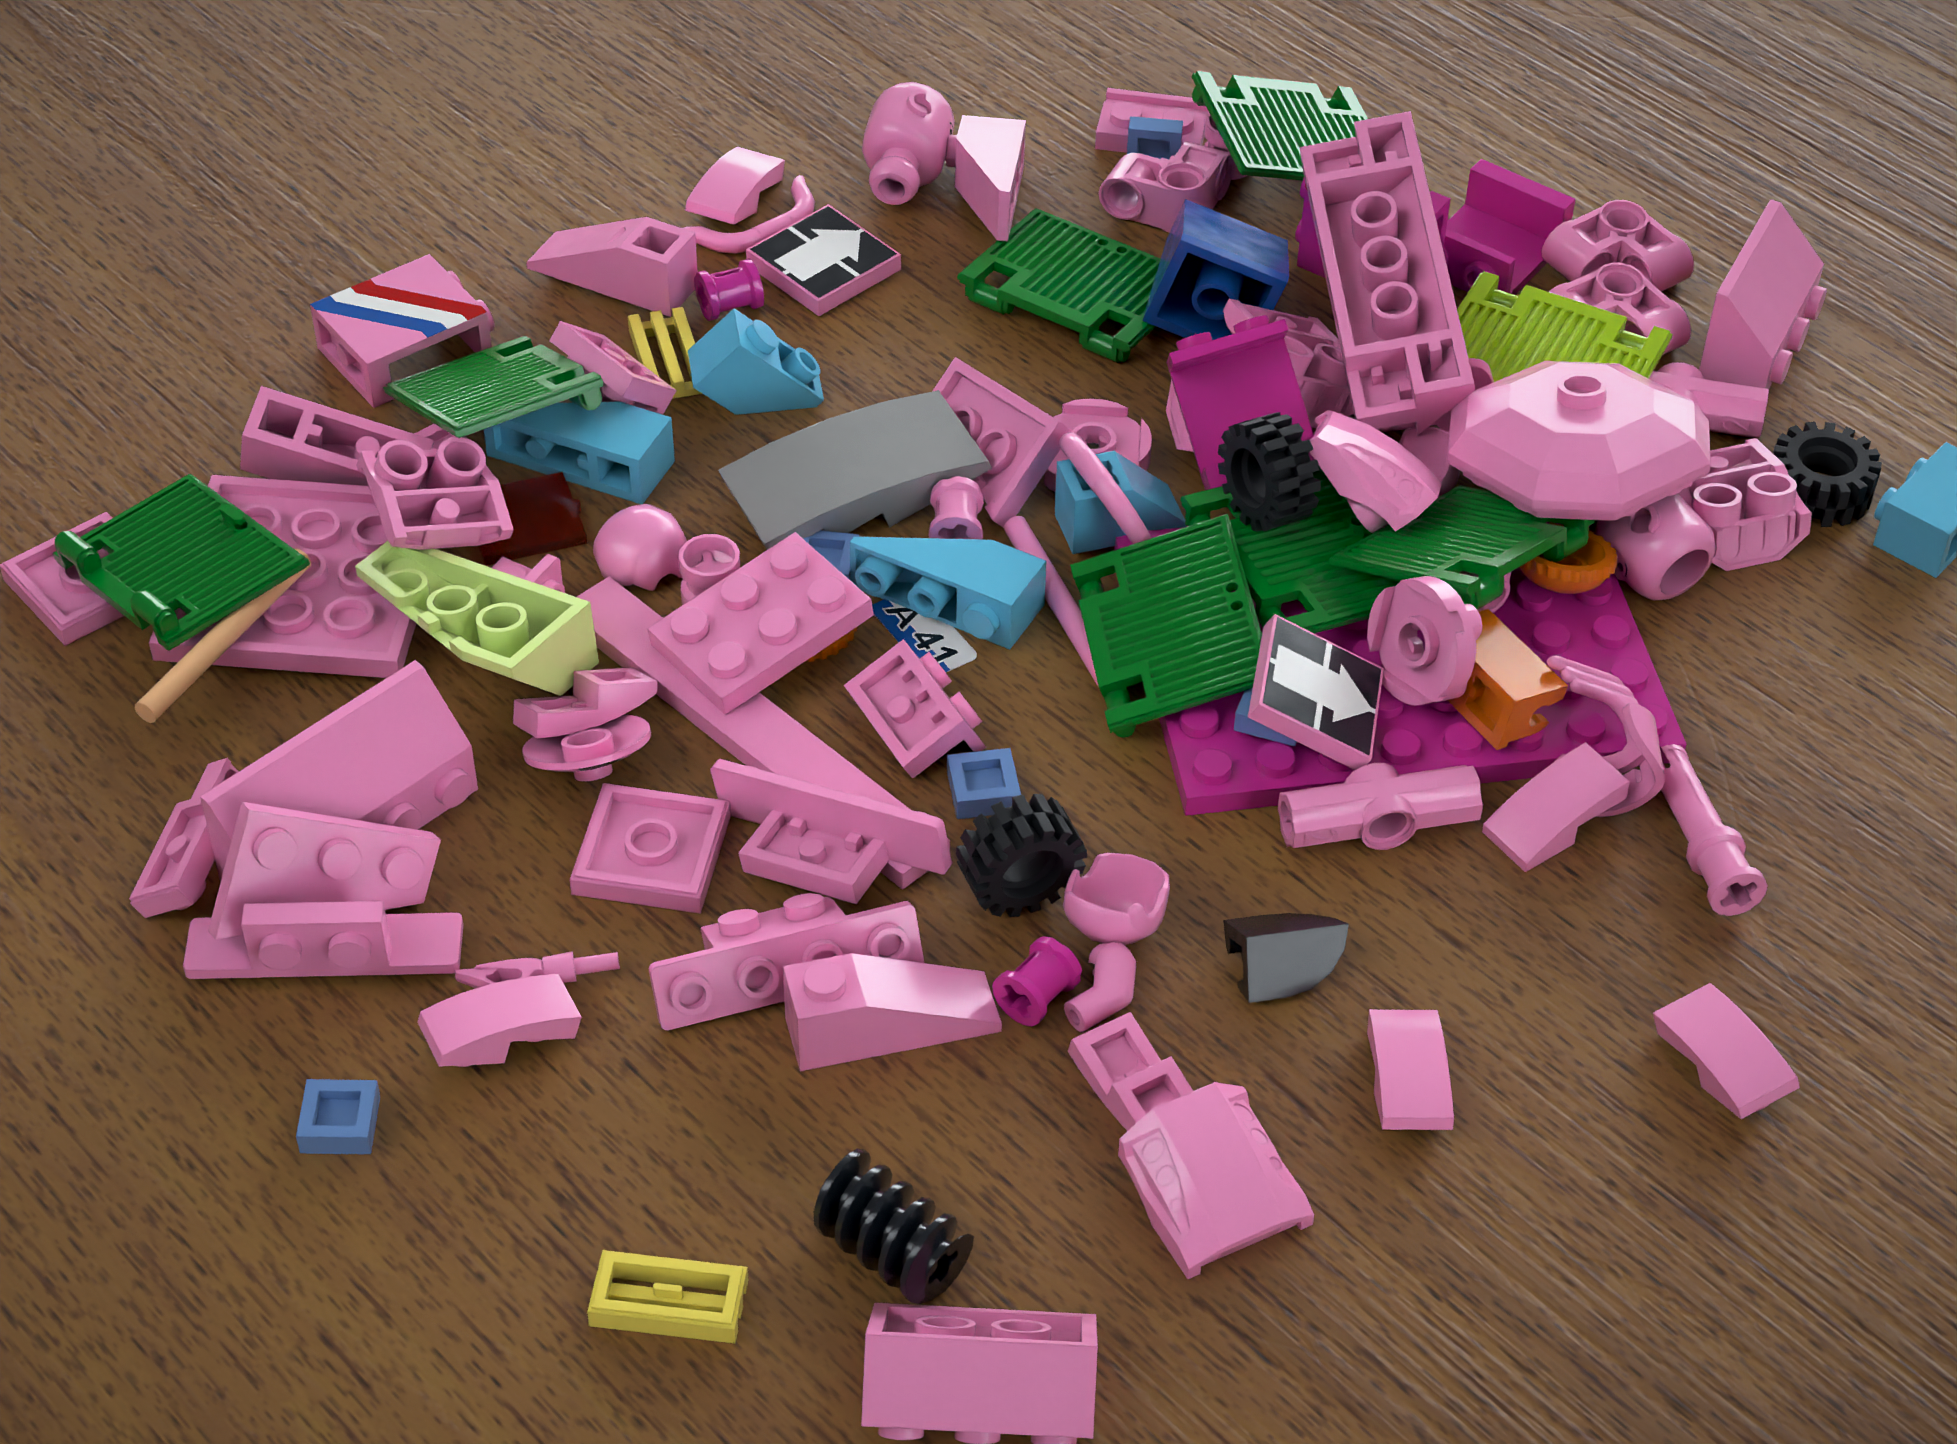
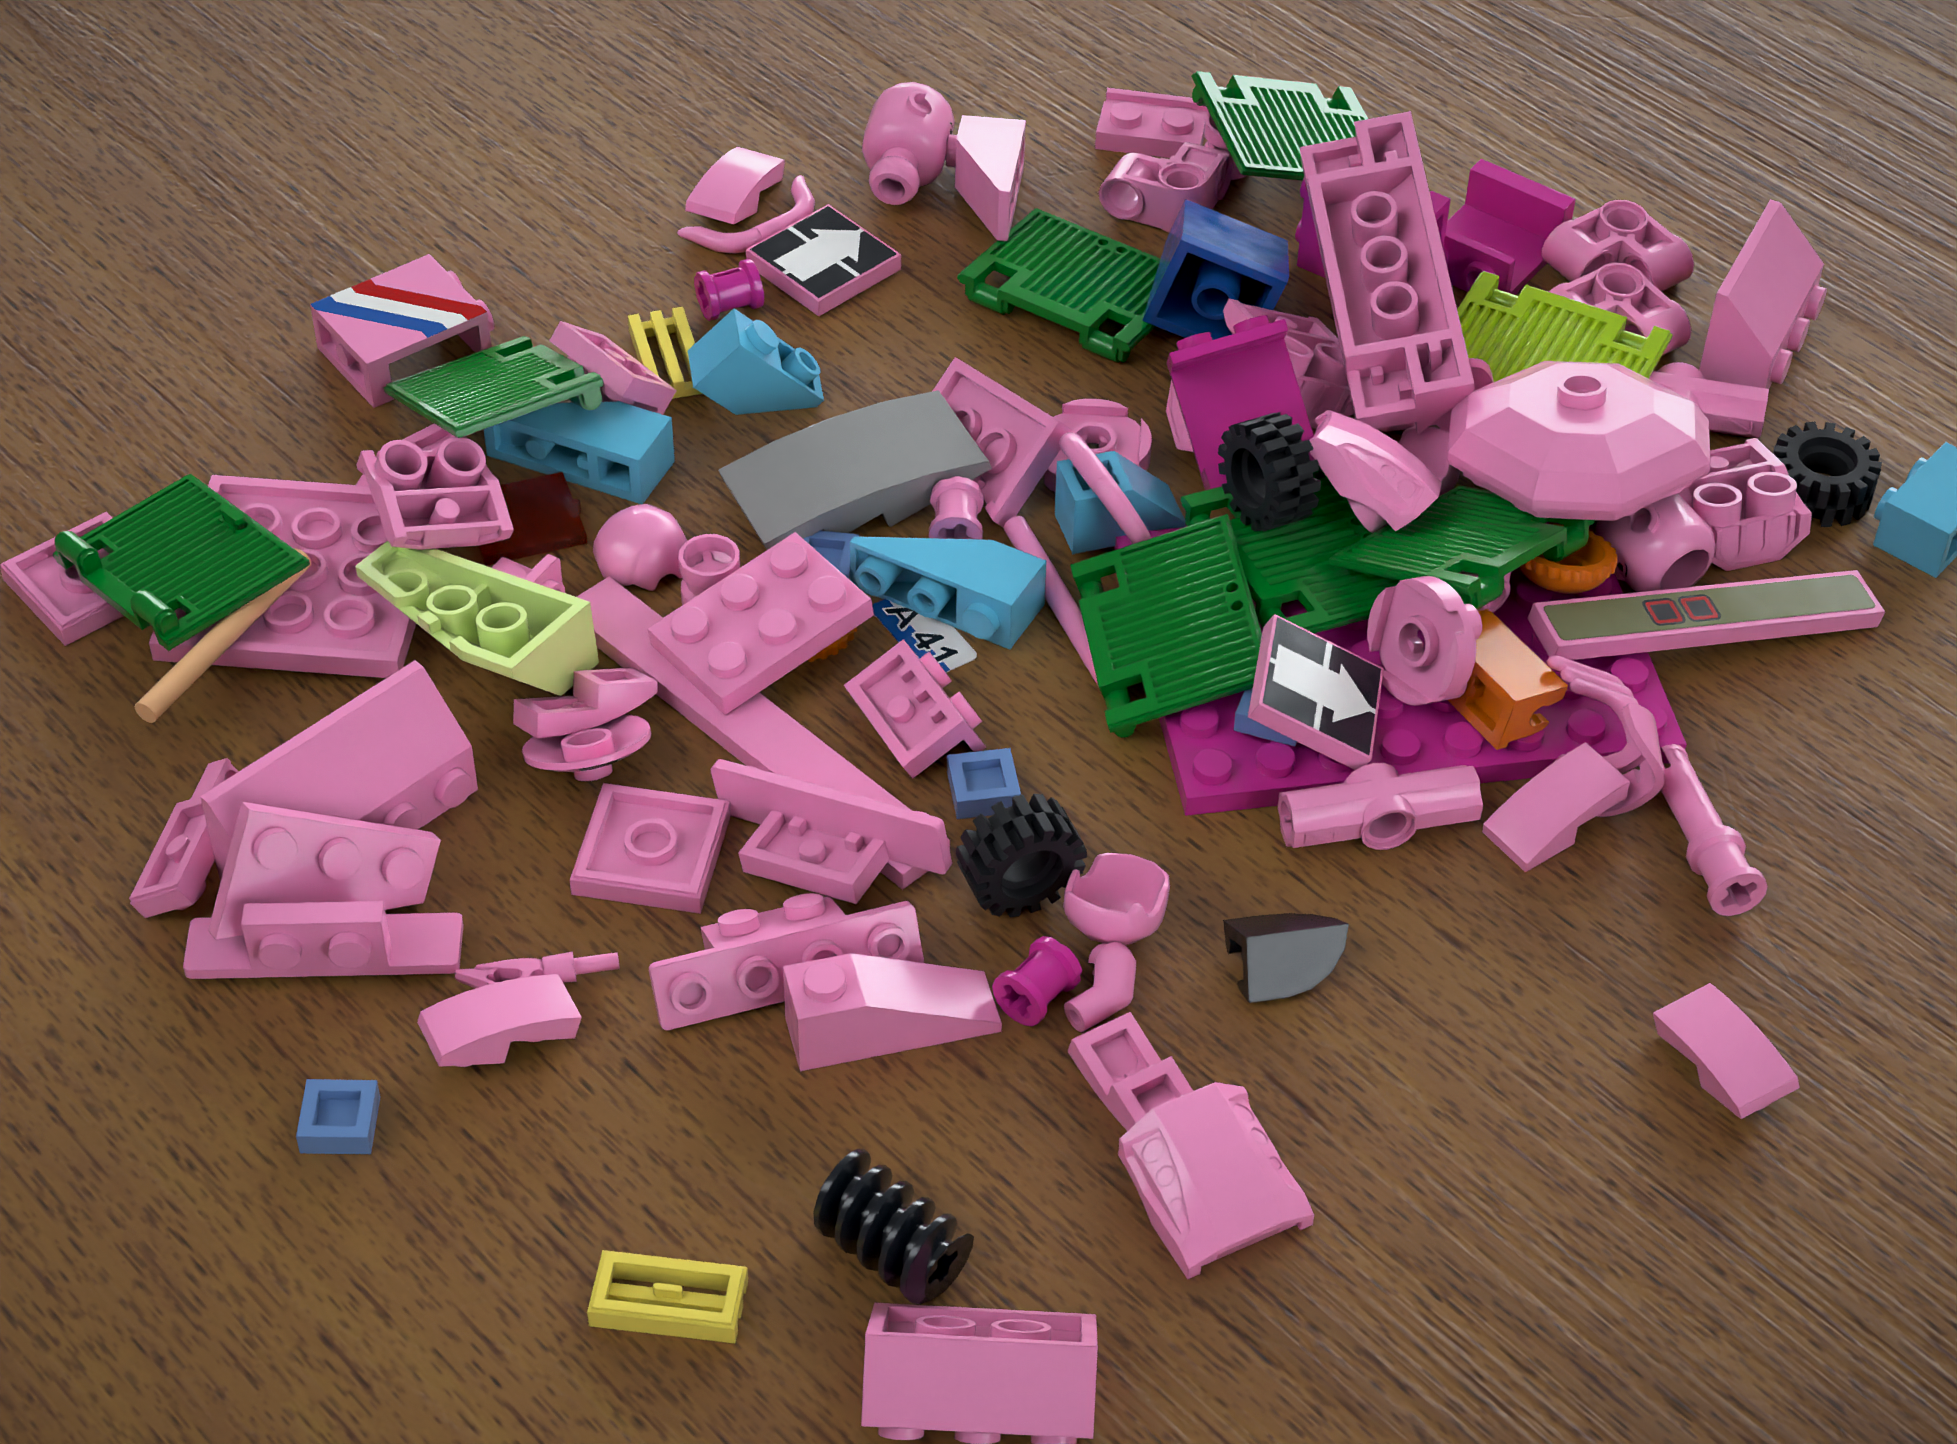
bright pink slope [240,386,434,486] -> none
bright pink slope [527,217,698,317] -> none
medium blue tile [1127,116,1183,159] -> none
bright pink slope [1367,1009,1454,1130] -> none
none -> tile [1527,570,1885,660]

